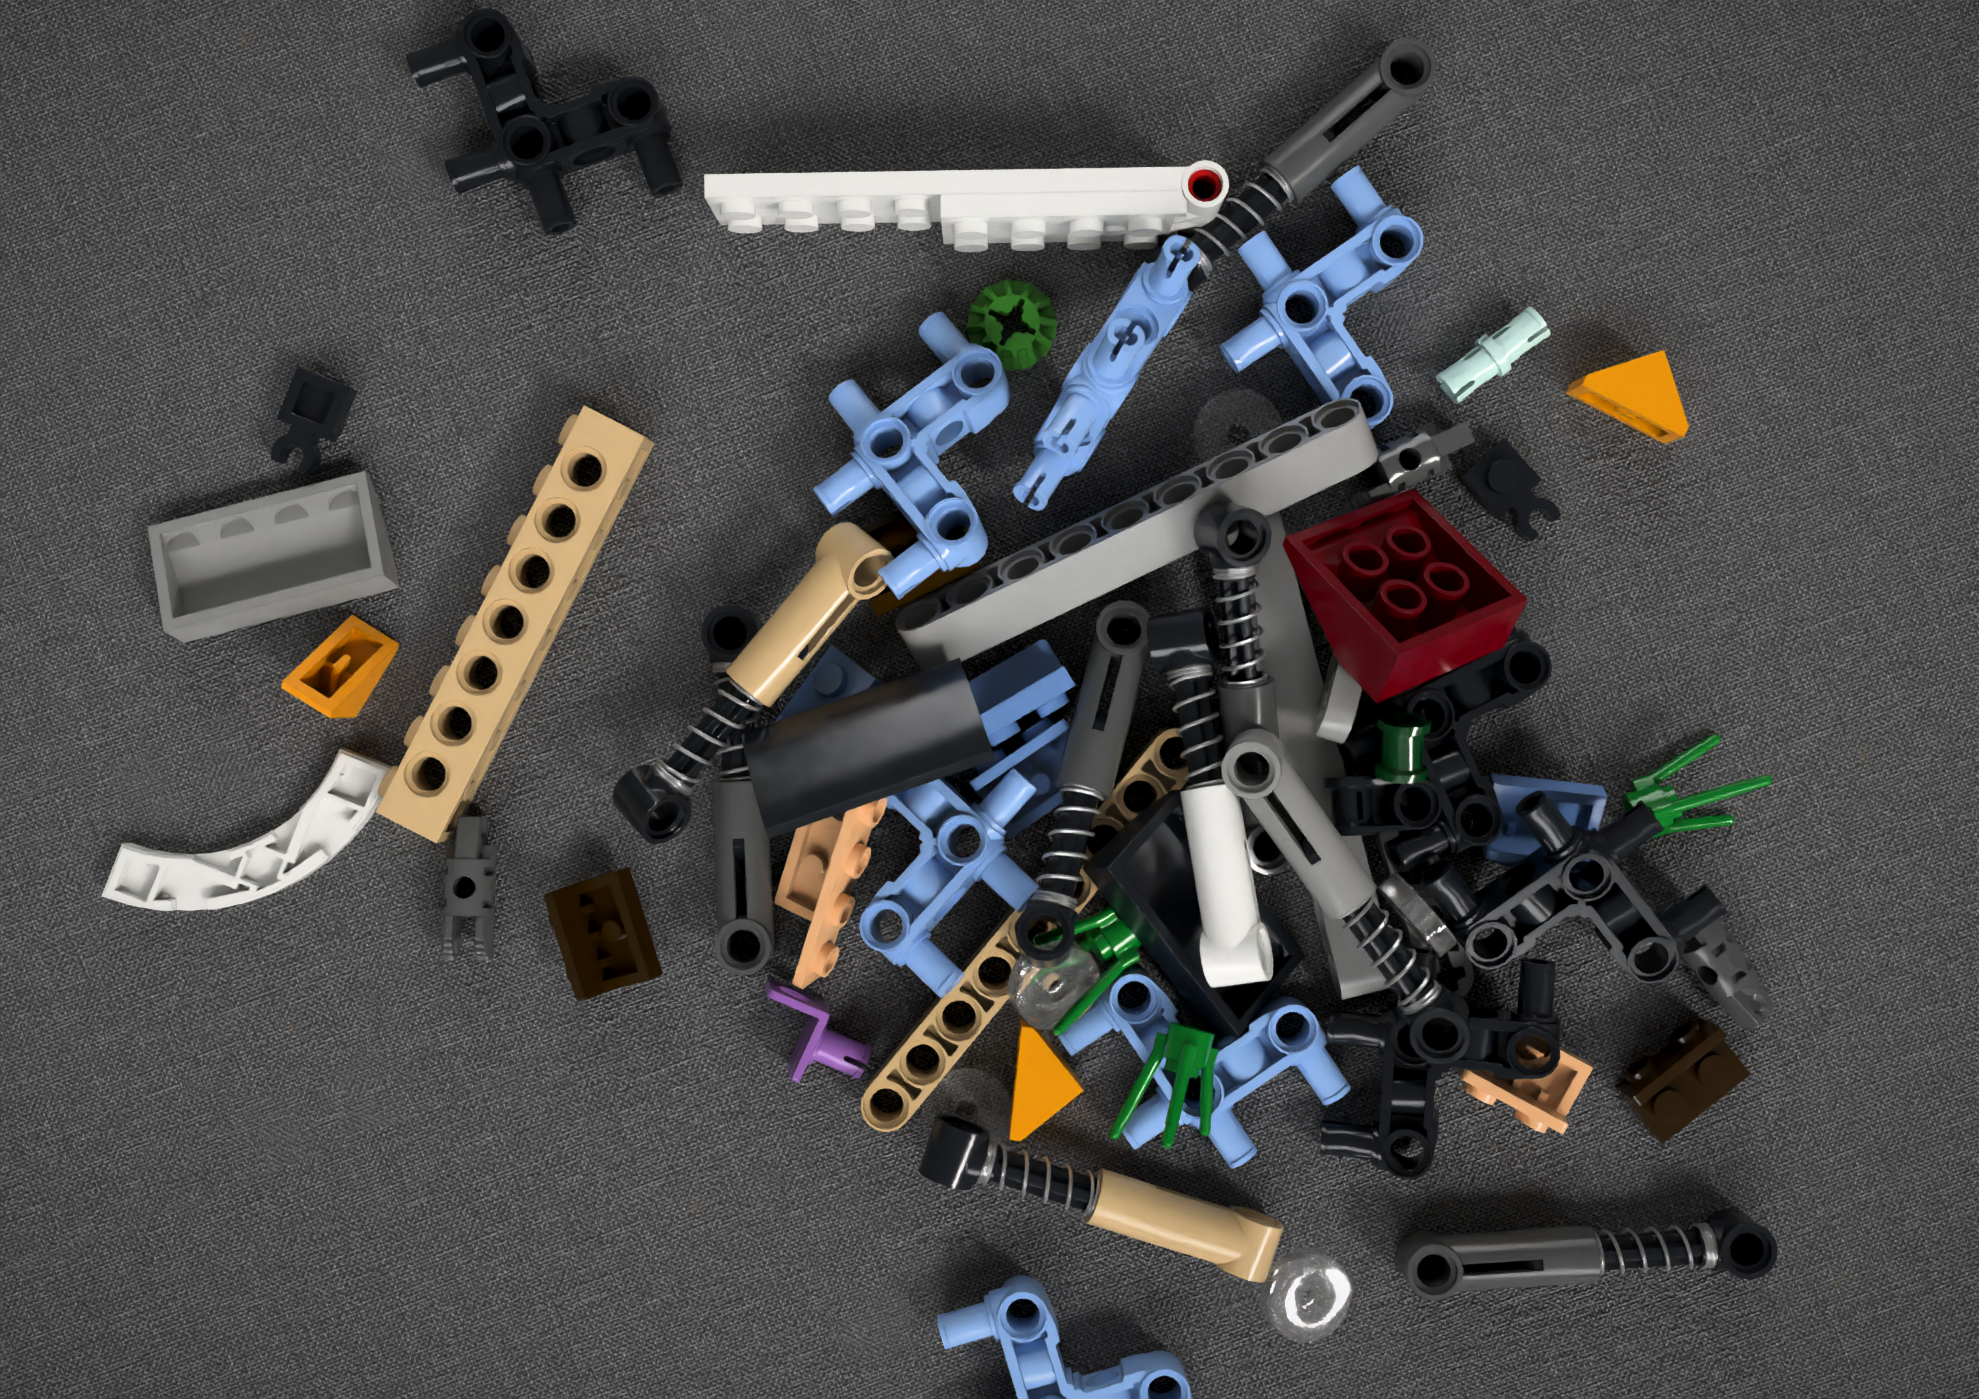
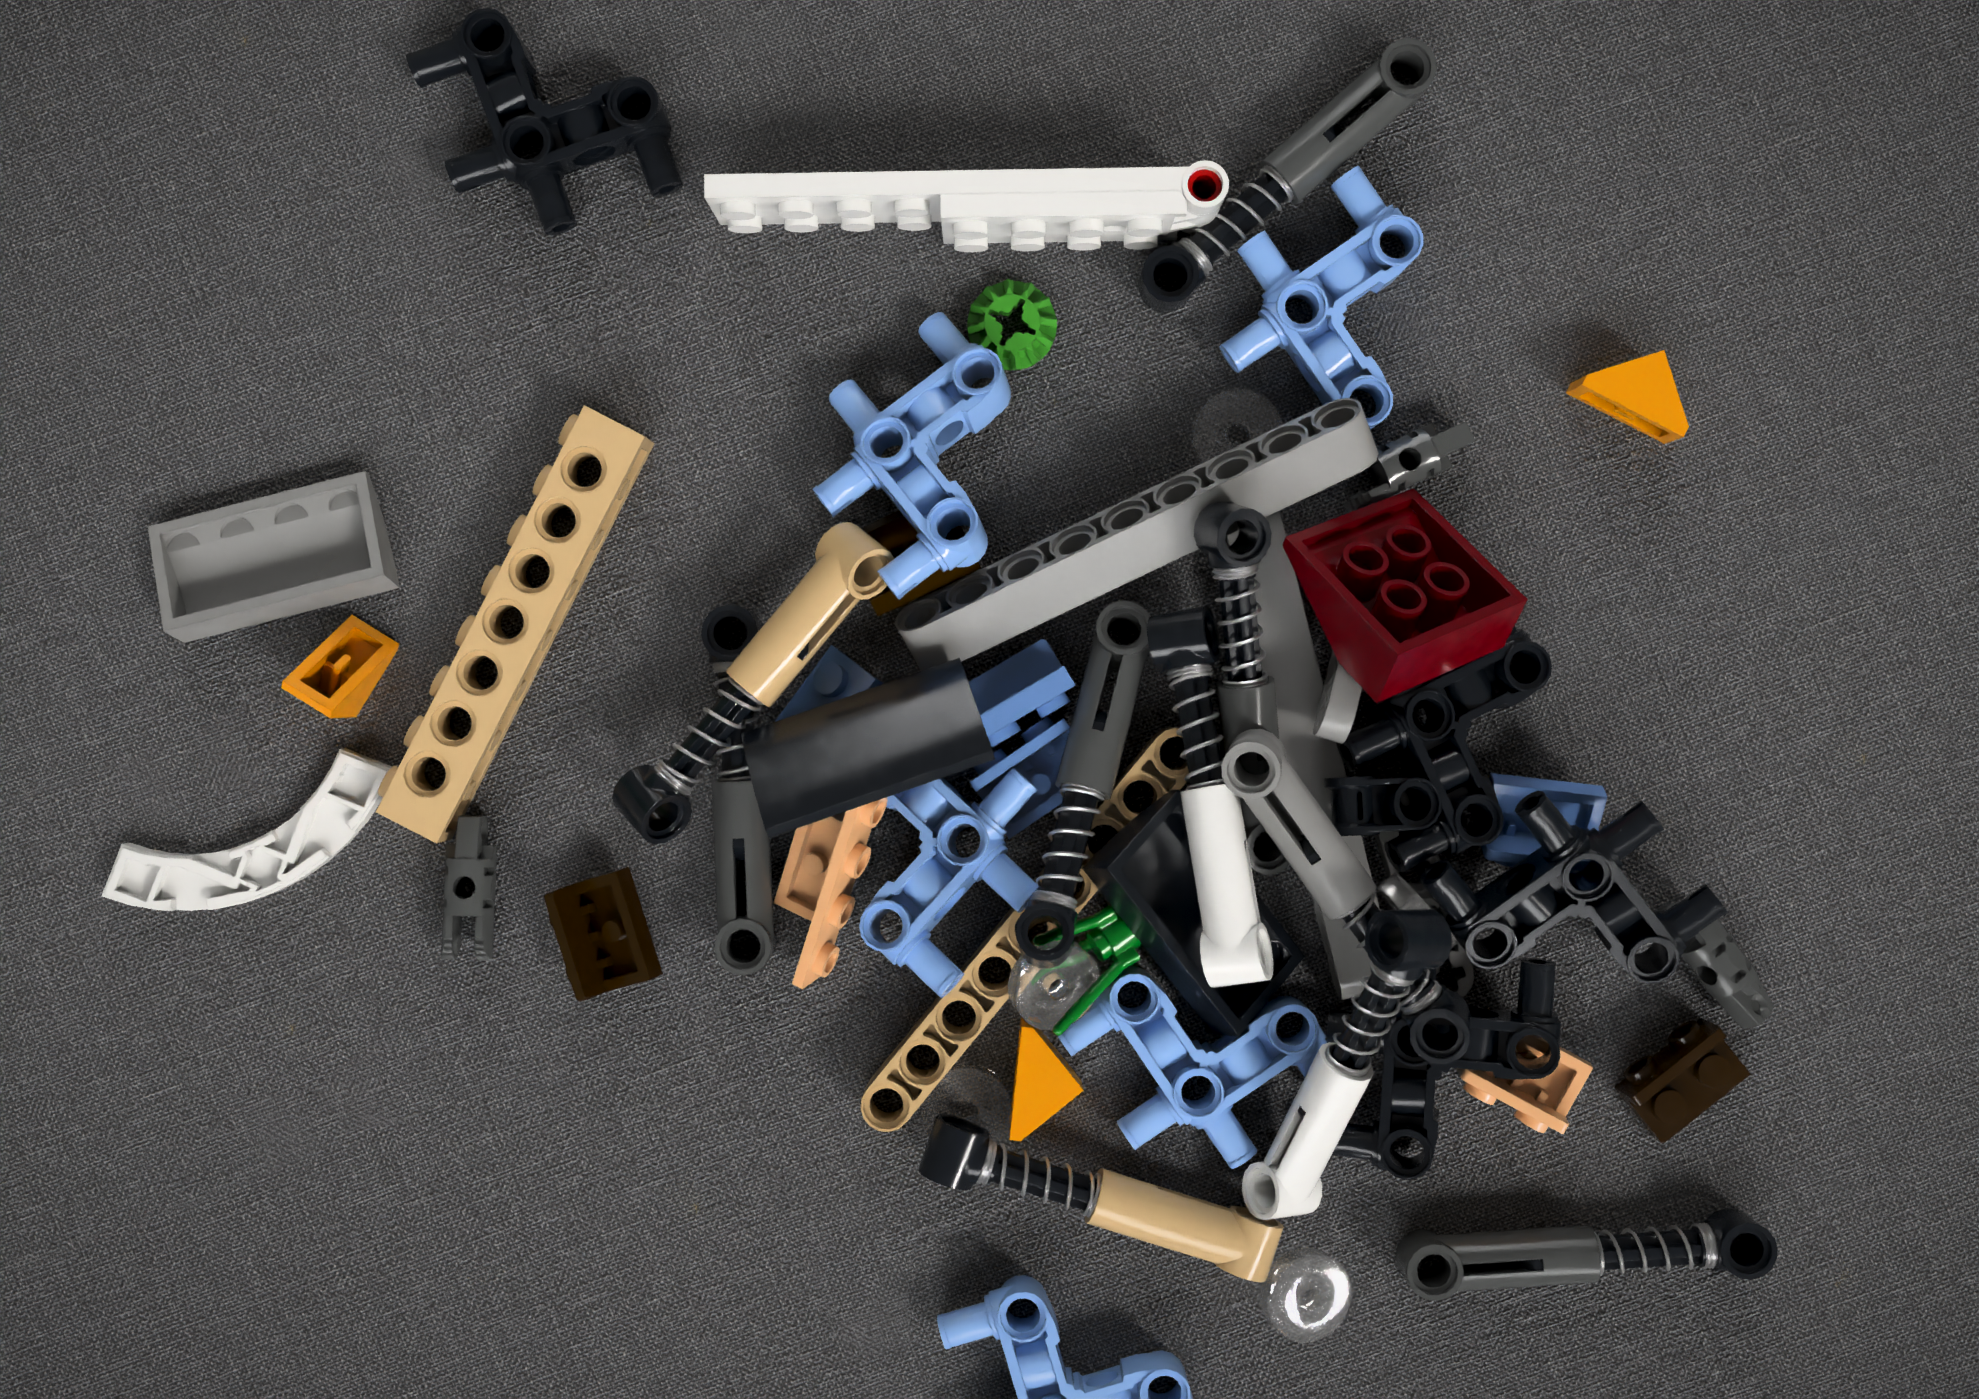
black plate [271,367,357,475] -> none
medium lavender bracket [764,978,872,1083] -> none
light blue pin [1013,235,1200,511] -> none
green plant [1109,1022,1219,1149] -> none
dark green bush [1374,712,1432,784] -> none
light aqua pin [1436,306,1550,404] -> none
black plate [1458,438,1561,541] -> none
green plant [1622,734,1772,839] -> none
none -> piece [1242,909,1452,1220]

